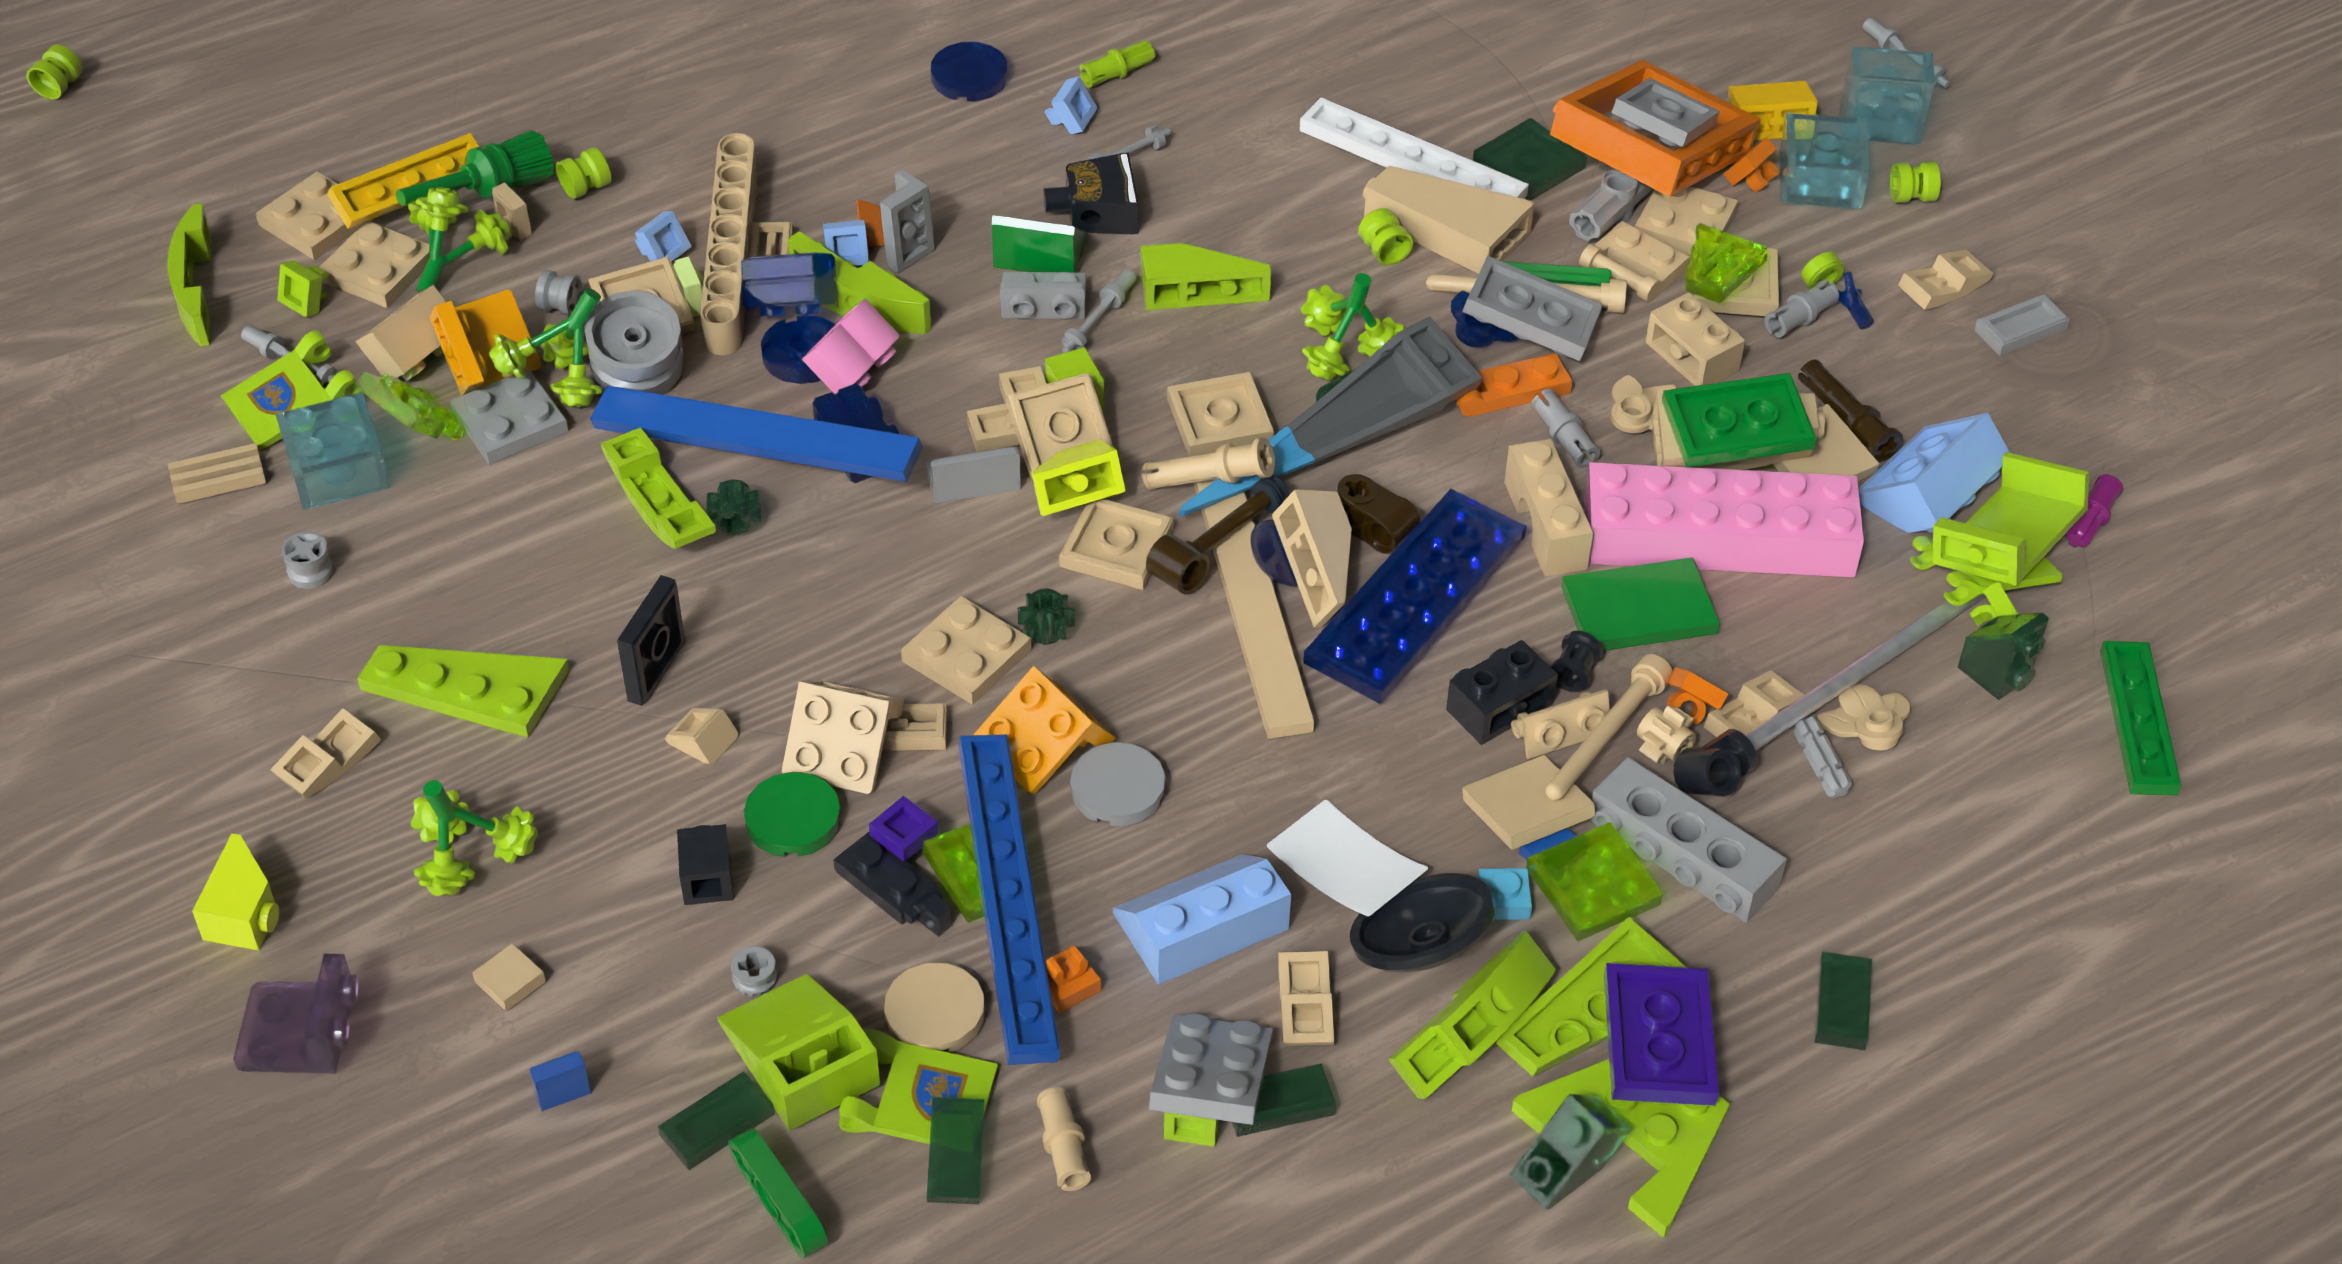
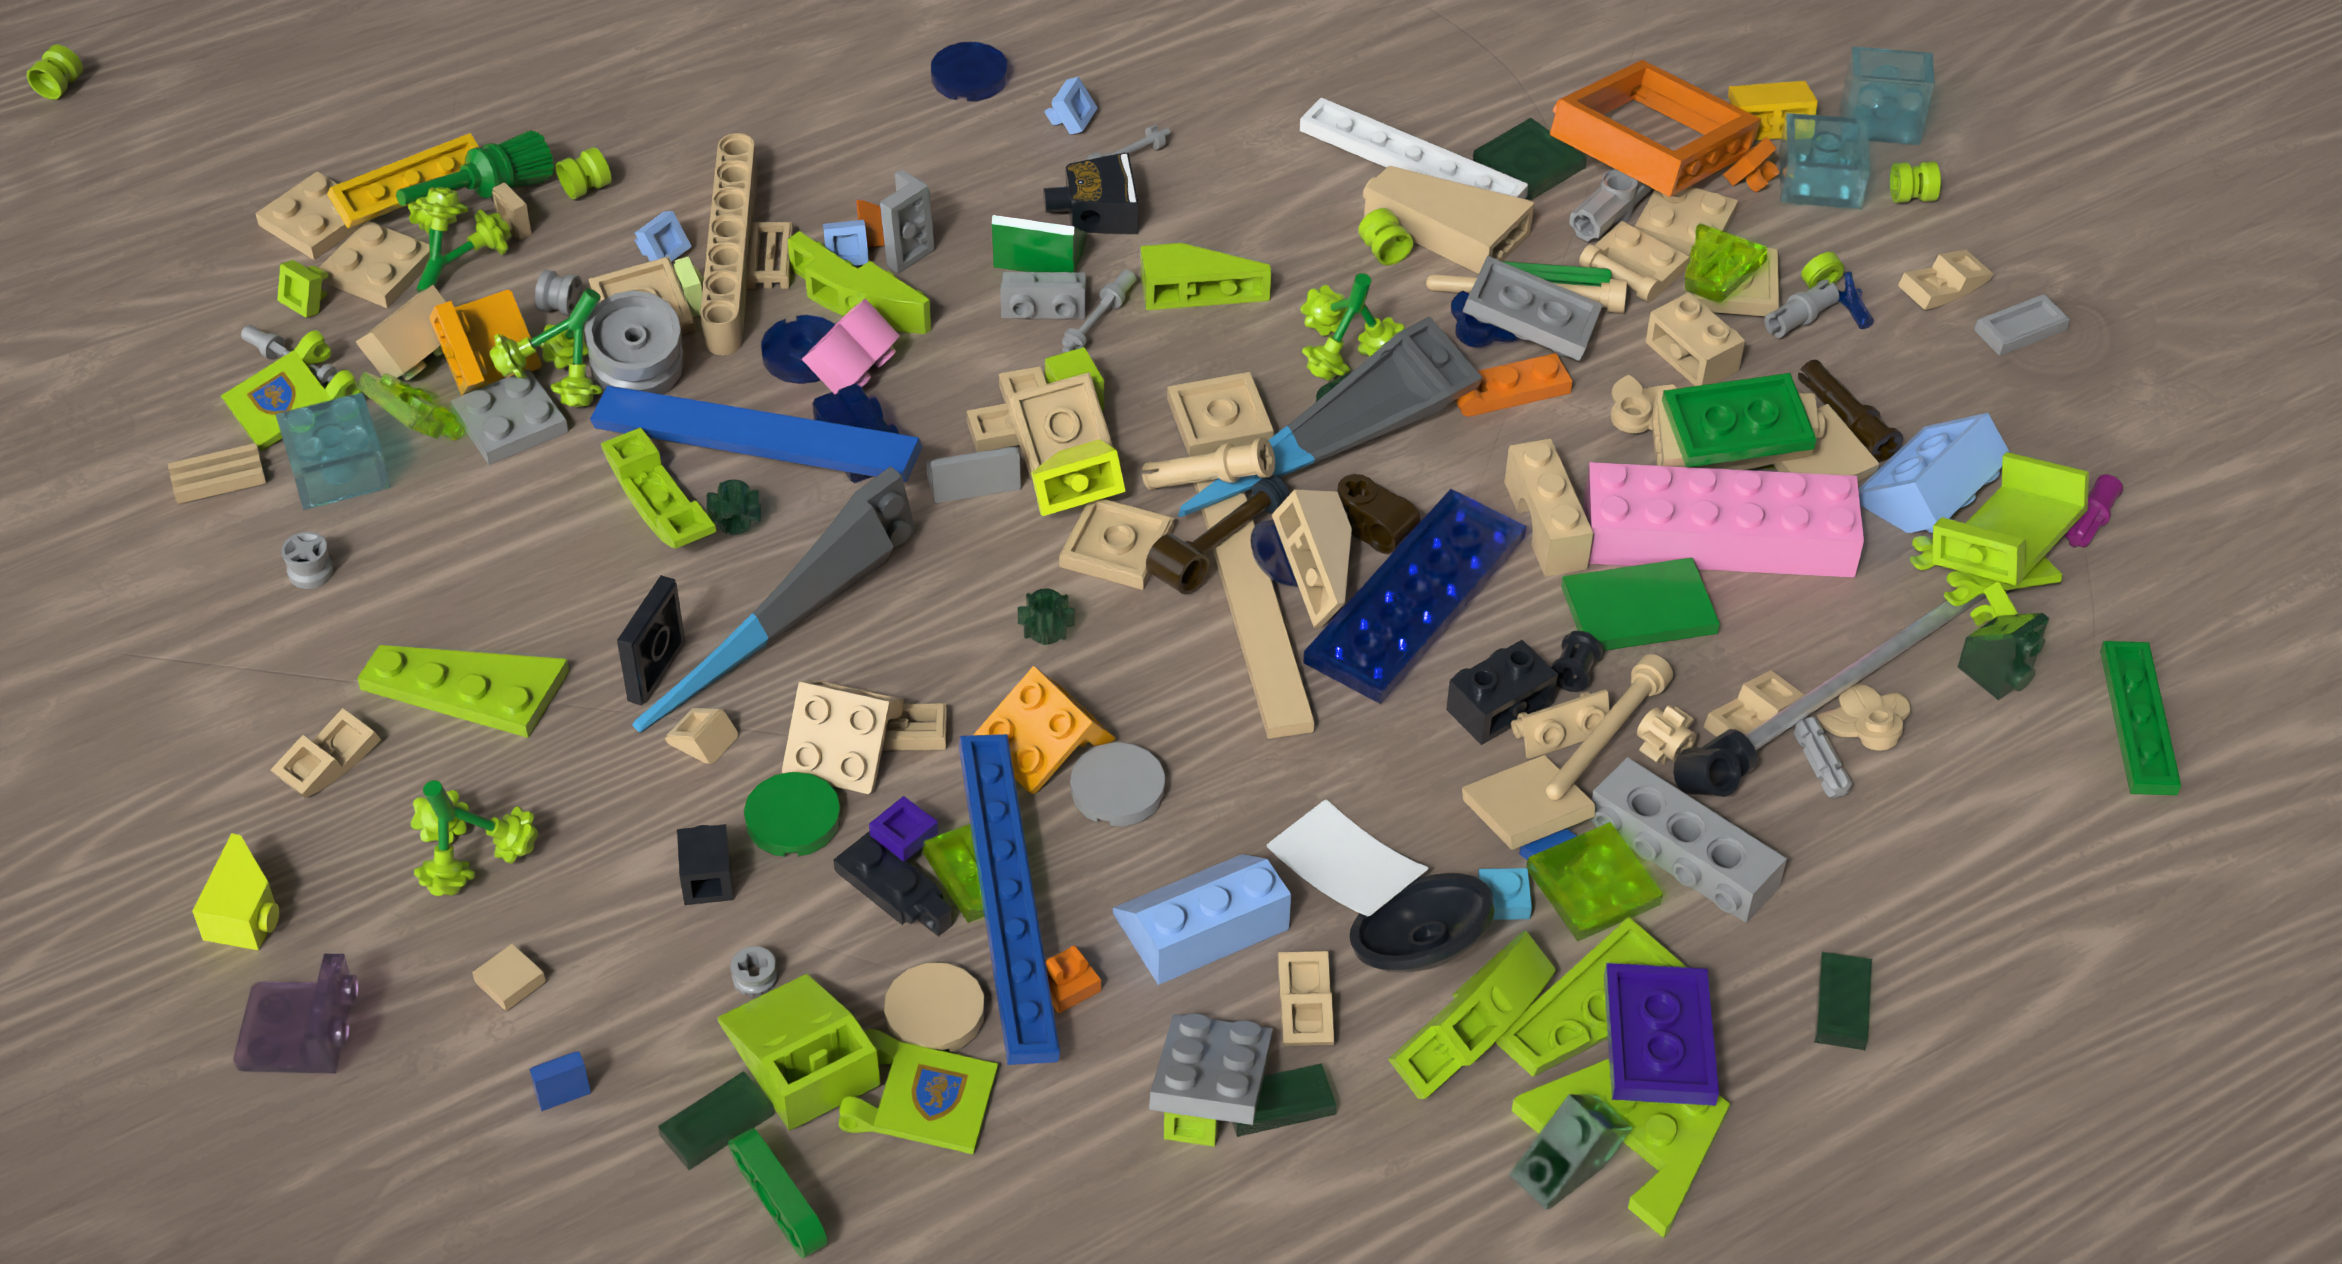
lime slope [167,203,211,346] -> none
clear blue brick [741,252,837,317] -> none
tan plate [901,596,1031,705] -> none
clear green tile [927,1097,984,1204] -> none
tan pin [1036,1087,1091,1191] -> none
lime axle [1079,40,1155,88] -> none
light grey pin [1531,389,1601,468] -> none
light grey plate [1612,78,1720,147] -> none
orange tile [1666,667,1728,725] -> none
light grey piece [1862,17,1950,89] -> none
none -> dark grey plate [632,466,916,733]

